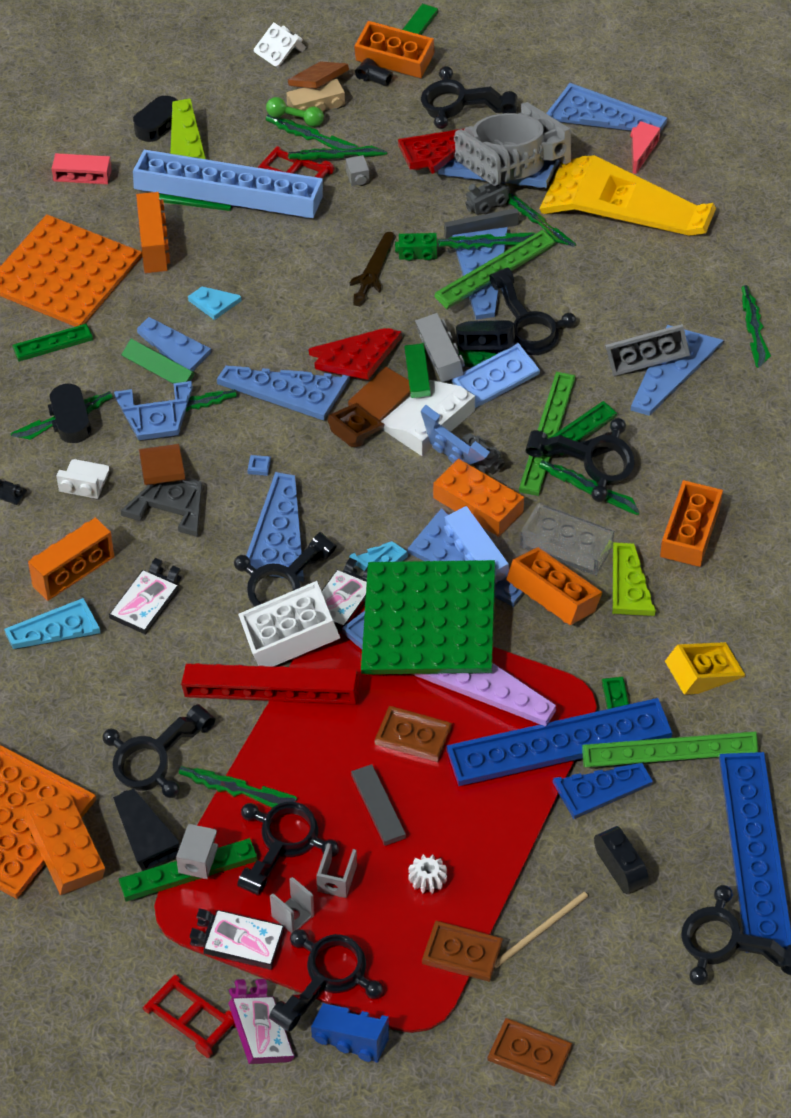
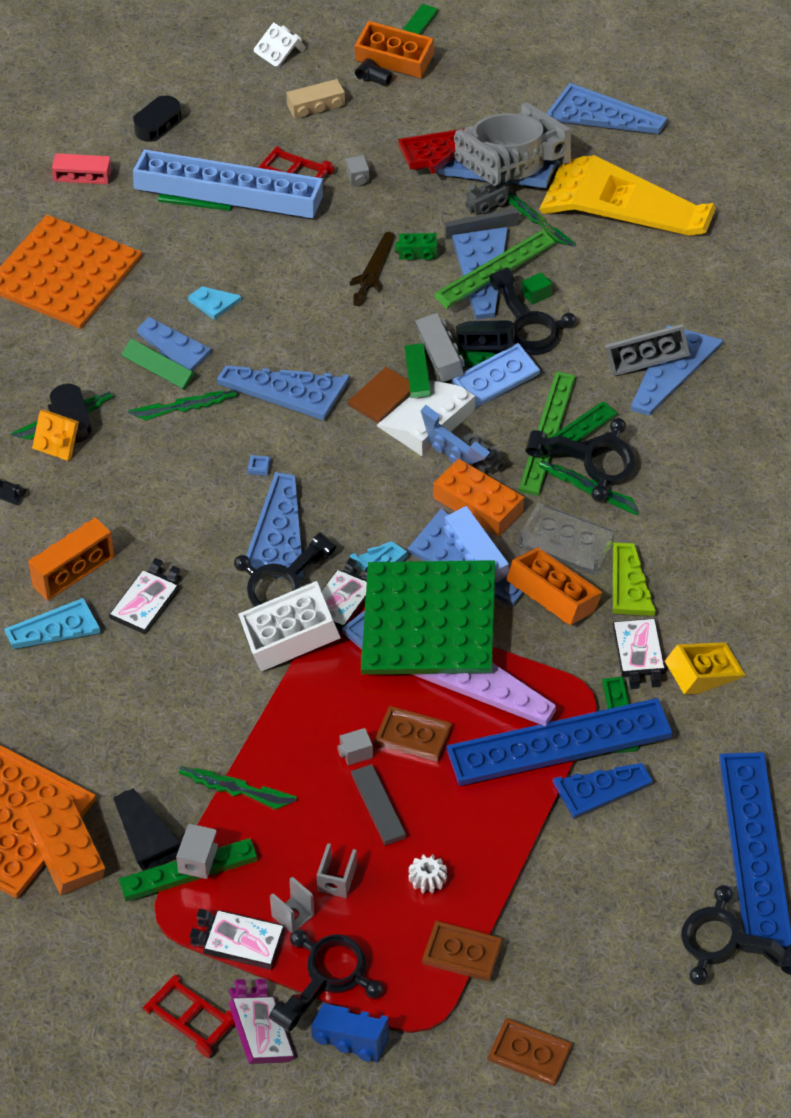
green tile [12,323,93,362] -> none
white bracket [56,459,110,499] -> none
black piece [103,704,216,798] -> none
medium blue wing [114,381,192,440] -> none
dark grey wing [121,477,202,537] -> none
orange brick [136,192,170,273] -> none
dark orange tile [139,444,185,485] -> none
lime wing [170,99,205,159] -> none
red brick [181,663,359,704] -> none
black piece [237,802,340,896] -> none
bright green piece [266,97,324,127] -> none
green sword [266,114,357,150] -> none
dark orange tile [288,61,349,89] -> none
green sword [288,145,387,160] -> none
red wing [309,328,402,380] -> none
reddish brown slope [328,403,385,448] -> none
black piece [421,66,518,129] -> none
green sword [438,232,535,249] -> none
tan axle [495,892,588,969] -> none
bright green tile [582,732,758,767] -> none
black brick [594,826,649,894] -> none
coral slope [630,121,660,174] -> none
orange brick [660,480,723,567] -> none
green sword [741,285,771,368] -> none
none -> light orange hinge [32,409,79,461]
none -> light grey brick [337,728,373,765]
none -> green brick [522,272,553,305]
none -> tile [613,618,665,689]

